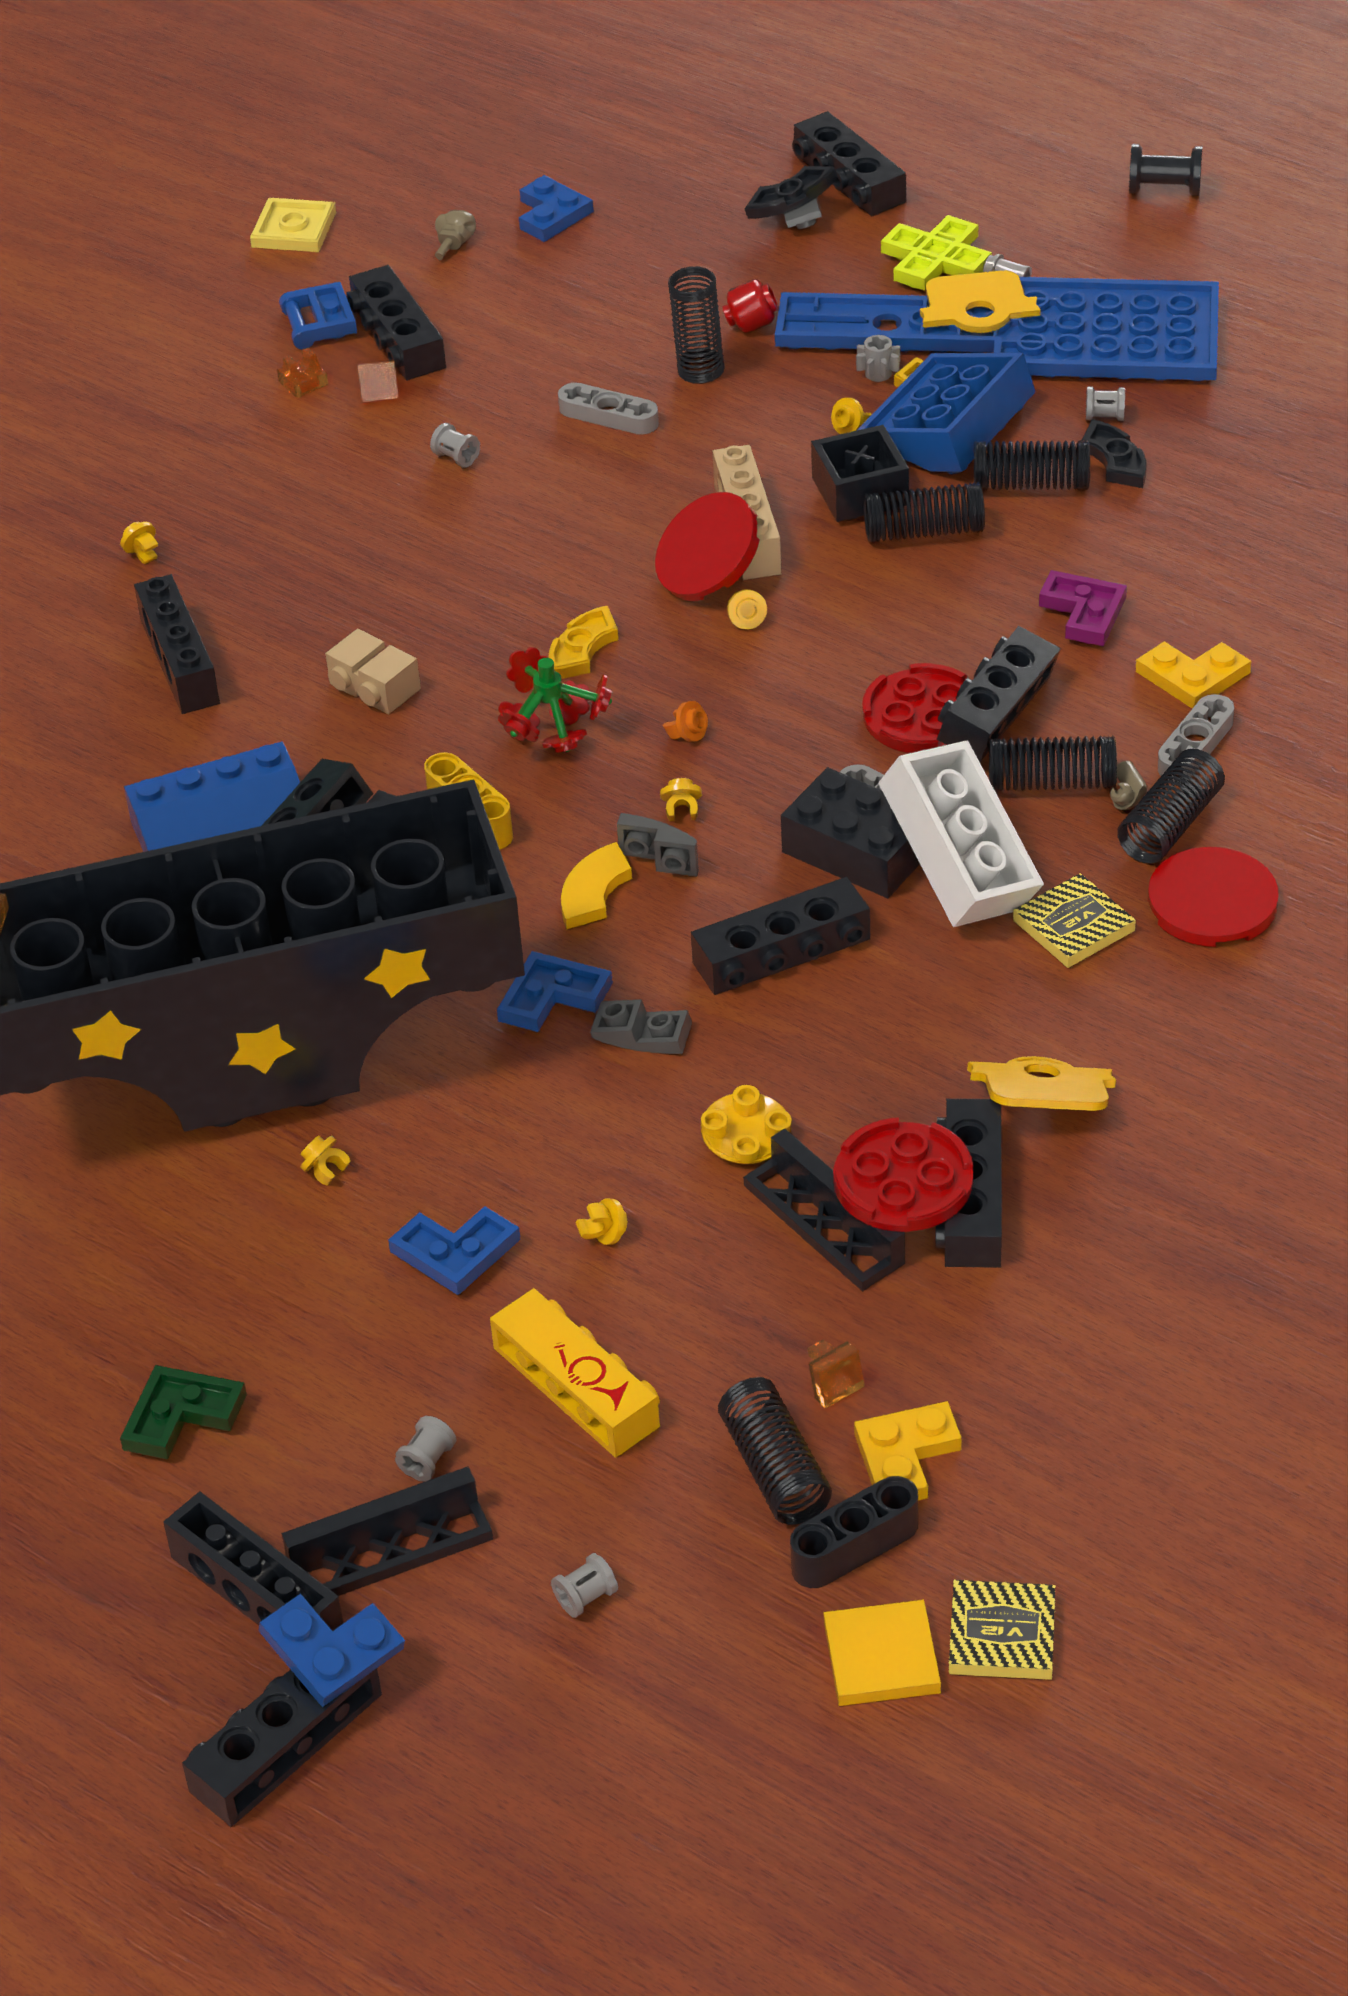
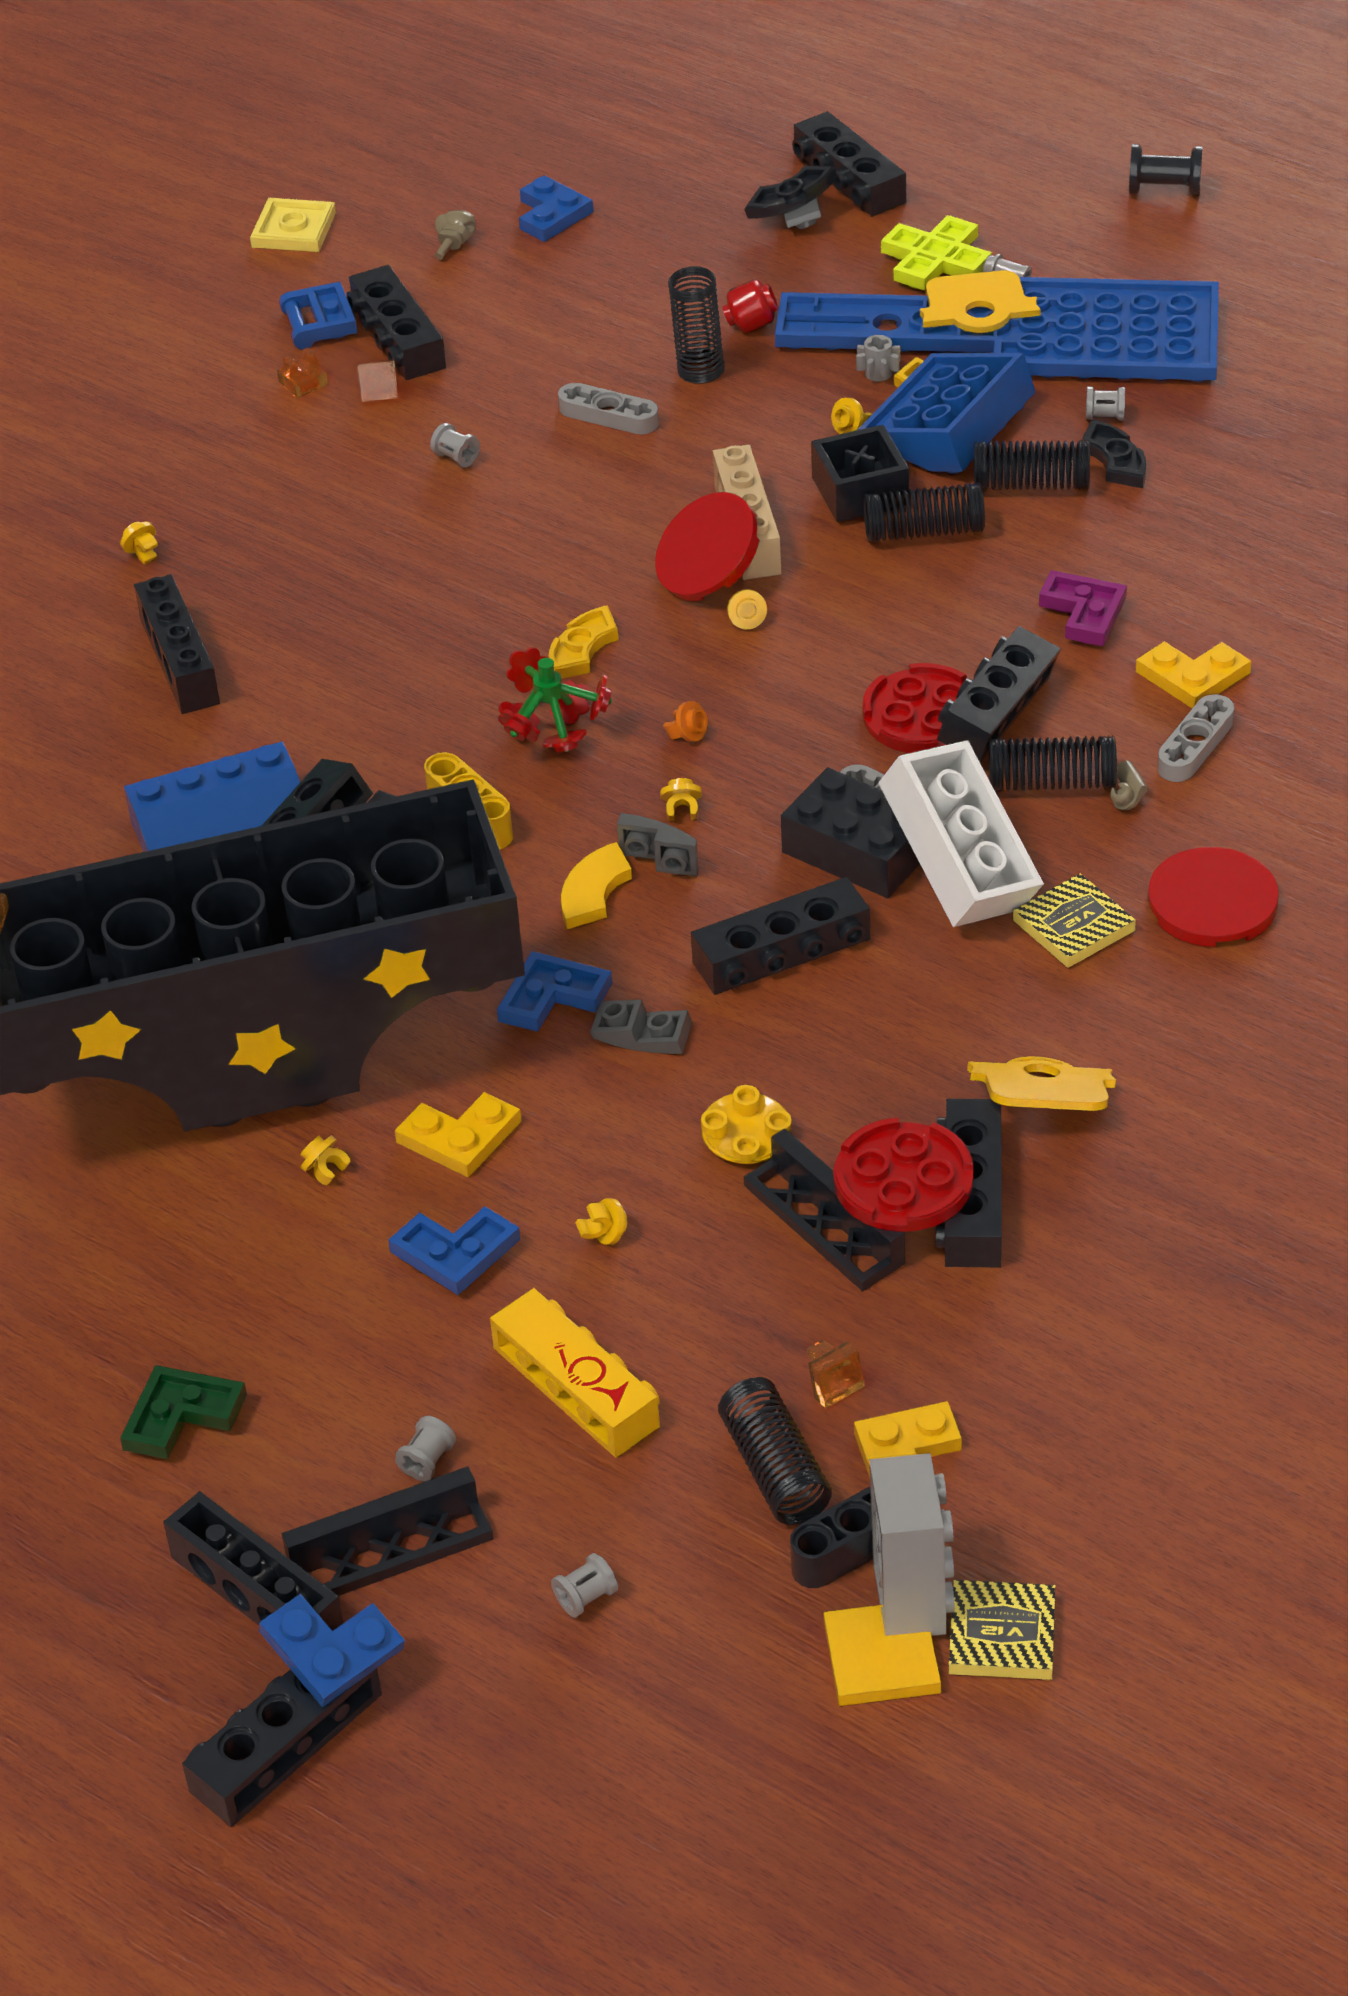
tan piece [325,628,421,714] -> none
black piece [1117,749,1225,864] -> none
none -> yellow plate [395,1092,522,1178]
none -> light grey brick [869,1453,955,1636]

